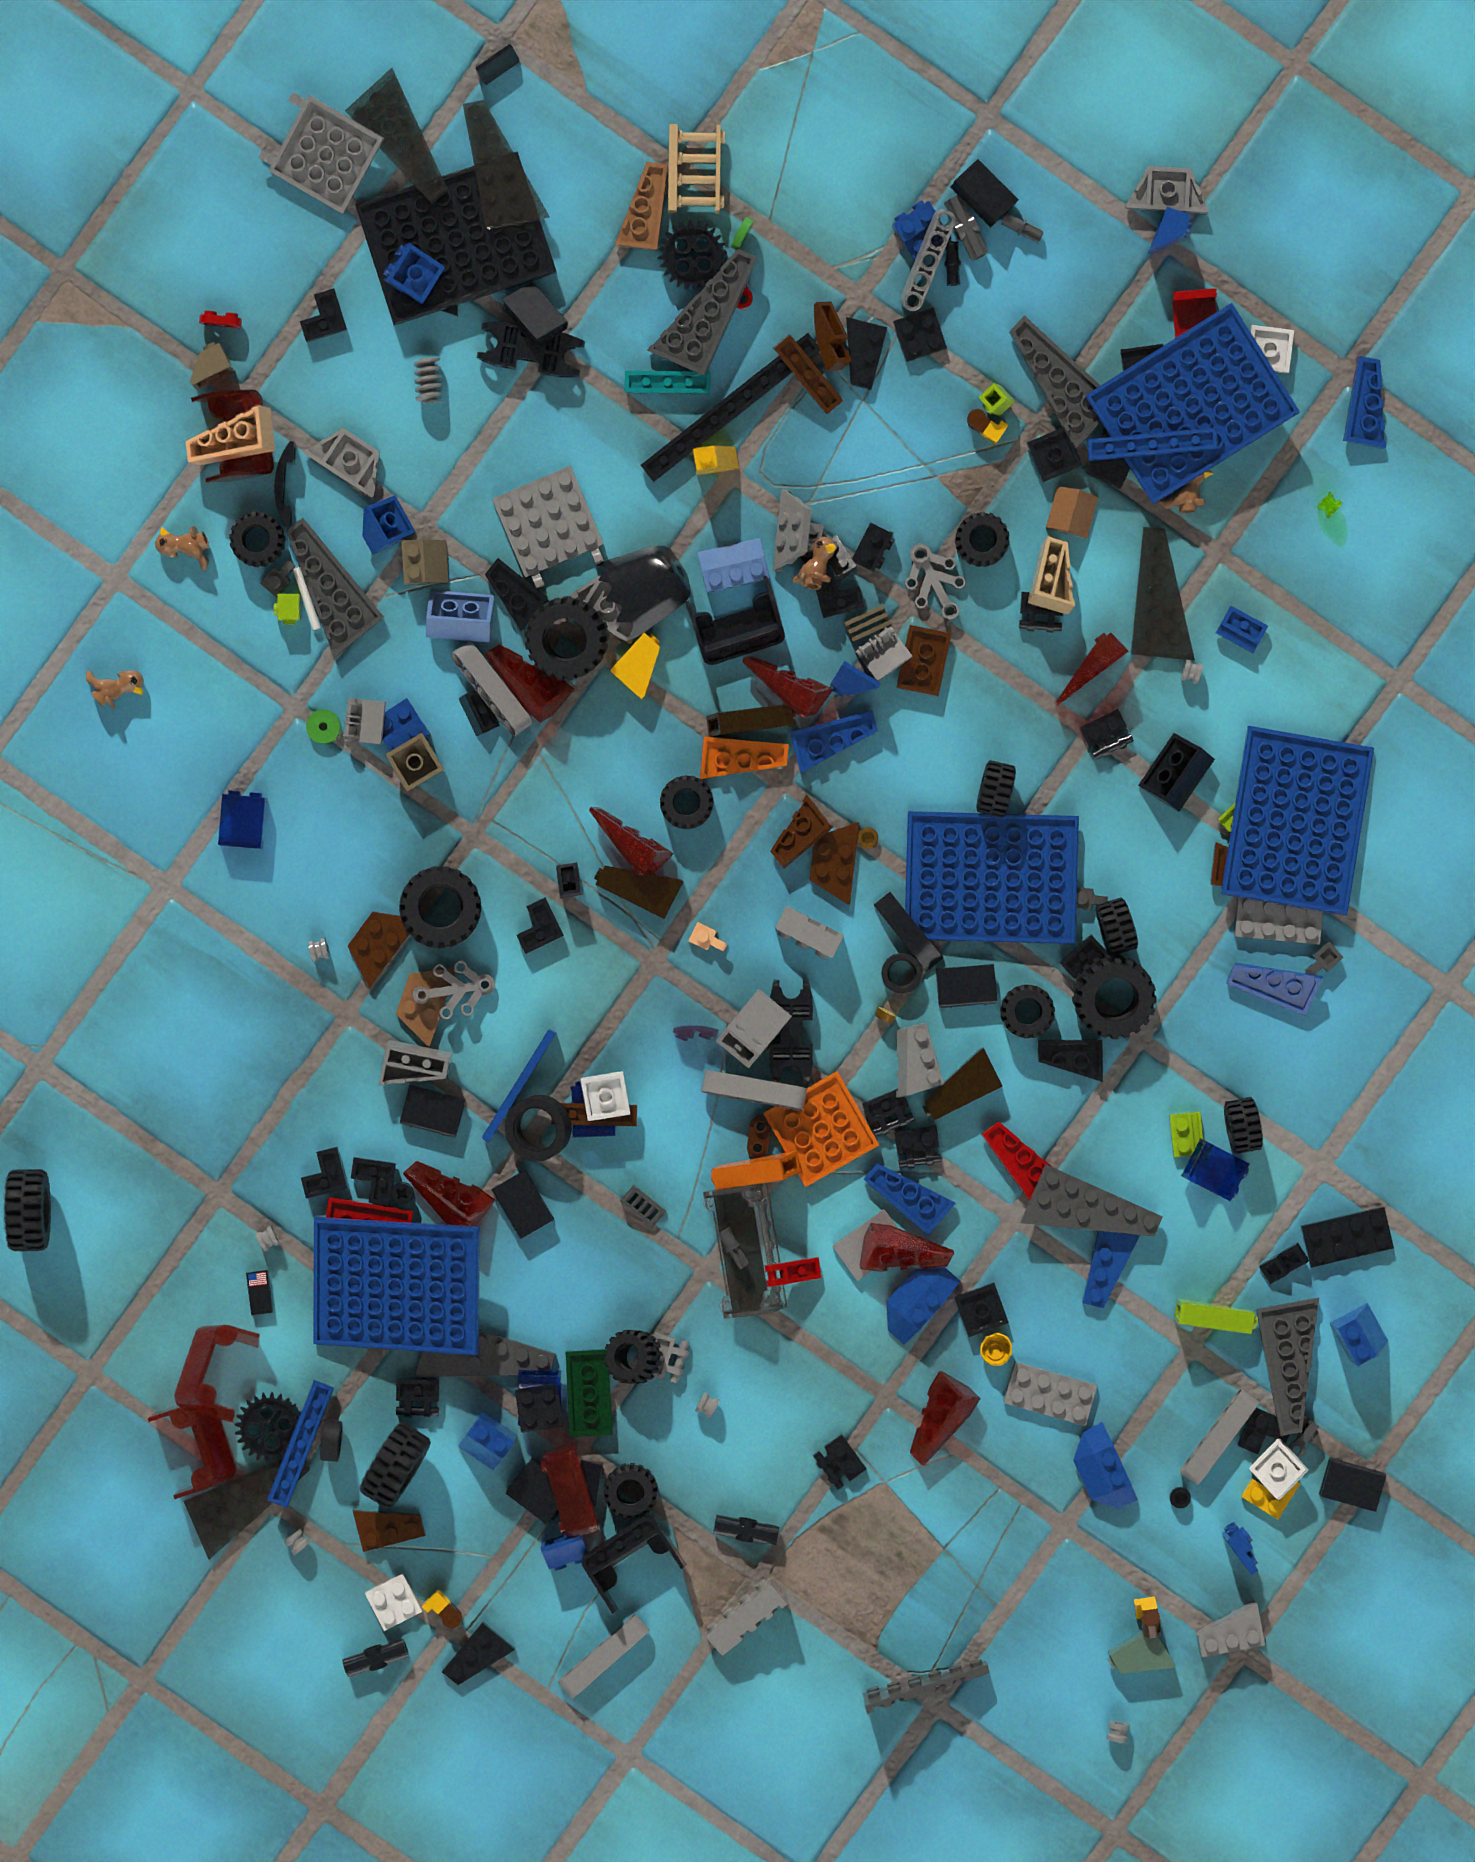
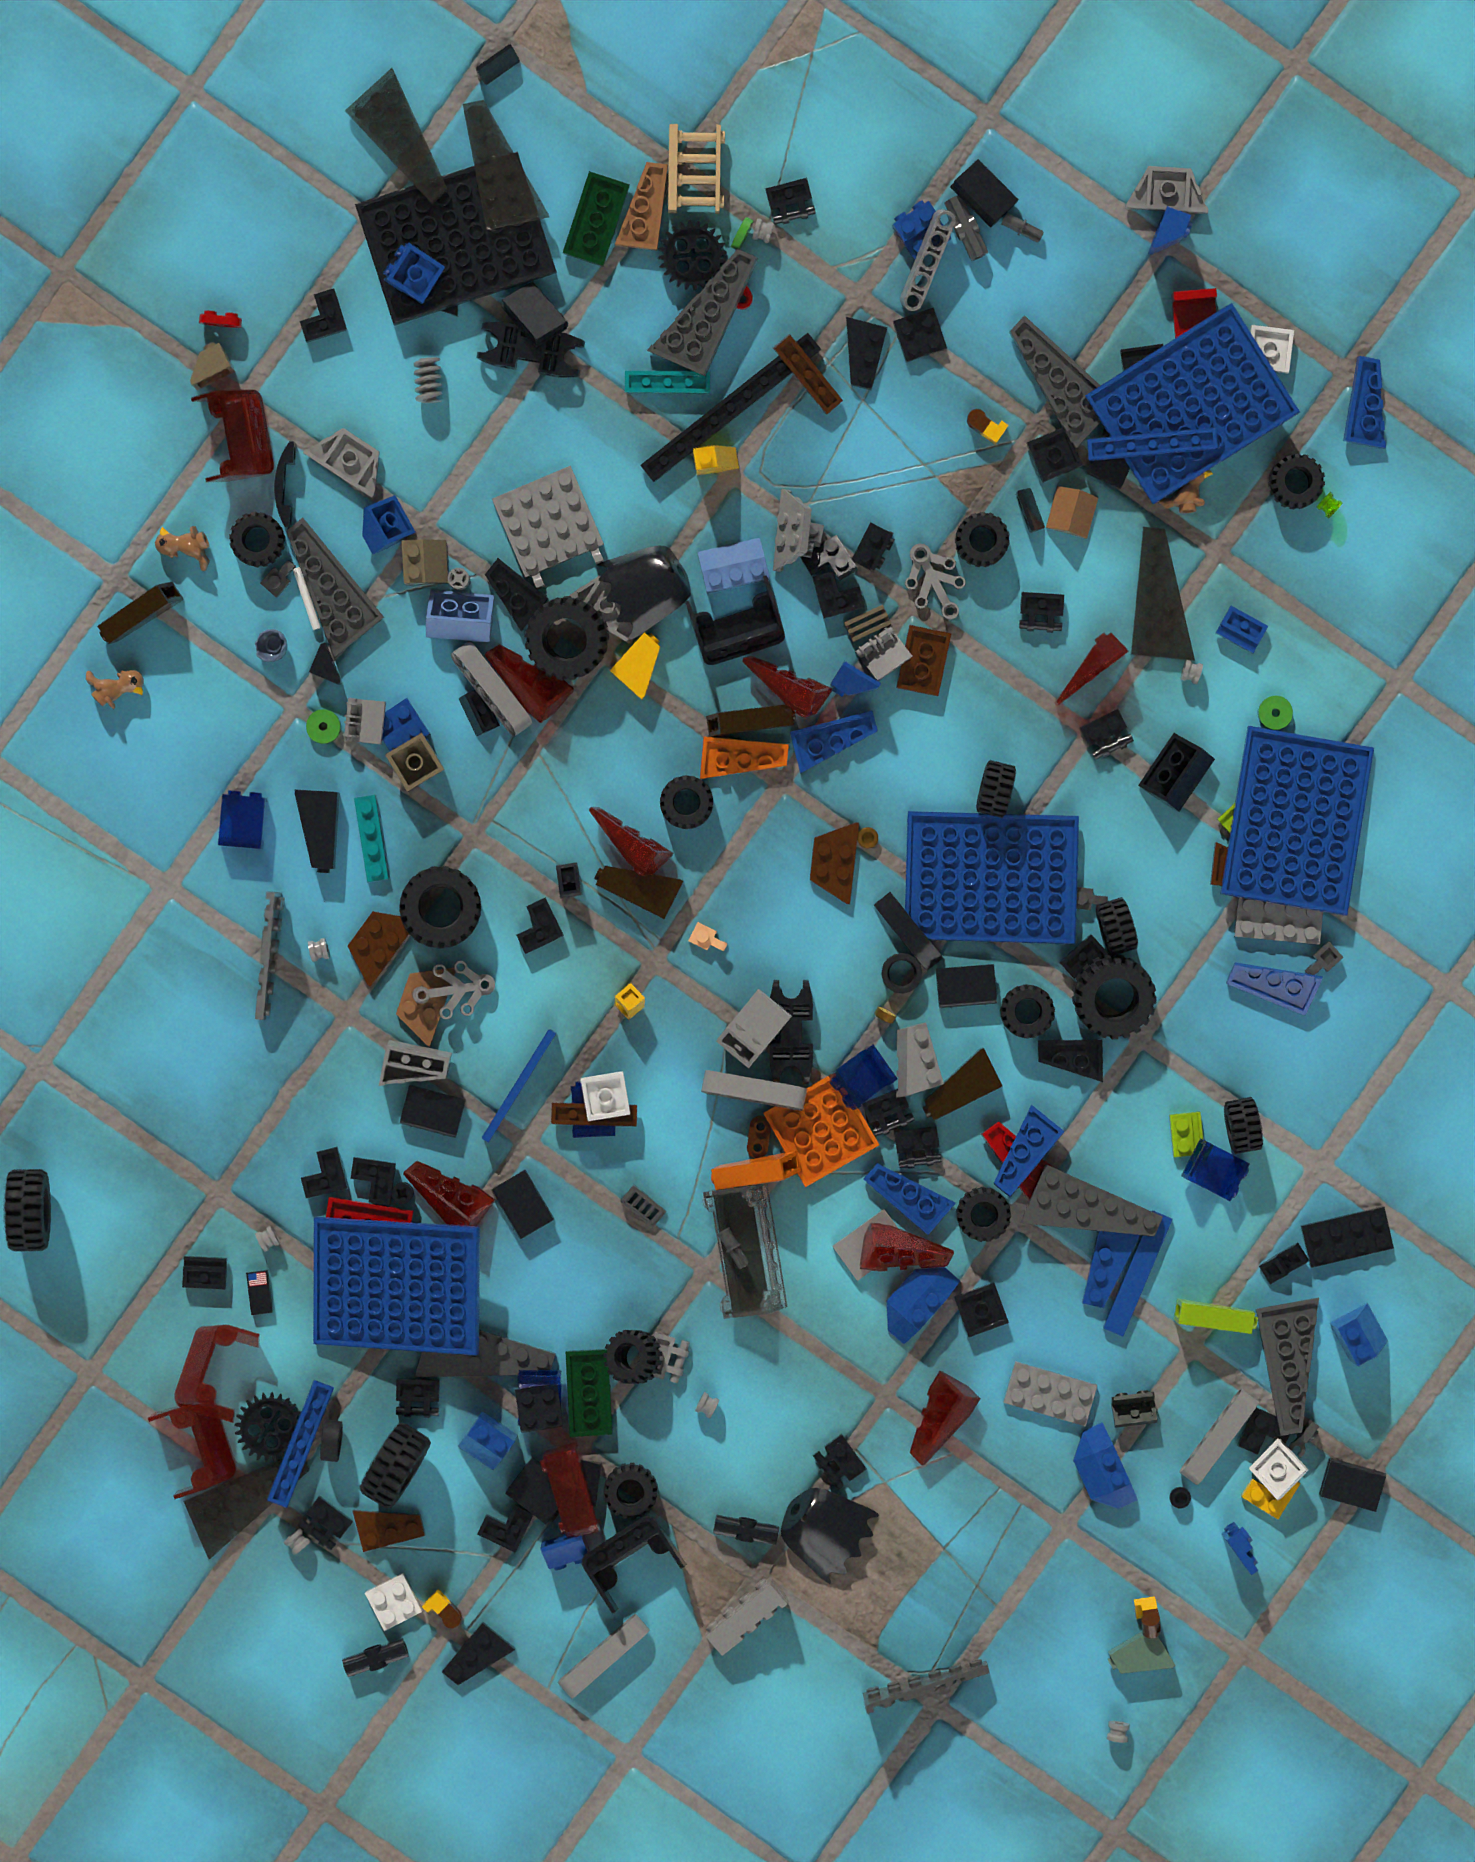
light nougat wedge [186,405,275,465] -> none
light grey plate [258,93,385,214] -> none
lime brick [274,594,301,625] -> none
black tyre [505,1095,572,1161] -> none
clear purple slope [673,1025,718,1041] -> none
red plate [764,1257,821,1287] -> none
reddish brown wing [770,794,833,869] -> none
light grey wedge [775,906,844,960] -> none
medium nougat animal [792,537,836,590] -> none
reddish brown slope [814,301,852,371] -> none
black pin [944,241,961,286] -> none
lime brick [979,383,1015,416] -> none
yellow hair [980,1333,1012,1366] -> none
tan wedge [1028,536,1075,615] -> none
light grey wedge [1195,1599,1265,1658] -> none
none -> dark brown slope [97,582,184,644]
none -> black plate [182,1256,227,1290]
none -> sand blue hair [255,629,287,662]
none -> dark grey wing [255,892,285,1020]
none -> black slope [295,790,340,873]
none -> black plate [297,1495,353,1550]
none -> black slope [309,643,342,685]
none -> teal plate [354,795,389,882]
none -> light grey wheel [448,568,470,590]
none -> black plate [477,1504,533,1553]
none -> dark green plate [562,171,630,267]
none -> yellow brick [614,983,645,1020]
none -> light grey wheel [752,218,774,244]
none -> black plate [765,177,816,225]
none -> black piece [780,1488,879,1584]
none -> clear blue panel [828,1044,898,1110]
none -> black tyre [956,1187,1011,1242]
none -> blue wing [994,1105,1065,1197]
none -> black slope [1016,488,1045,533]
none -> blue tile [1103,1210,1172,1337]
none -> pearl dark grey bracket [1111,1390,1158,1428]
none -> bright green piece [1258,696,1293,730]
none -> black tyre [1268,454,1325,510]

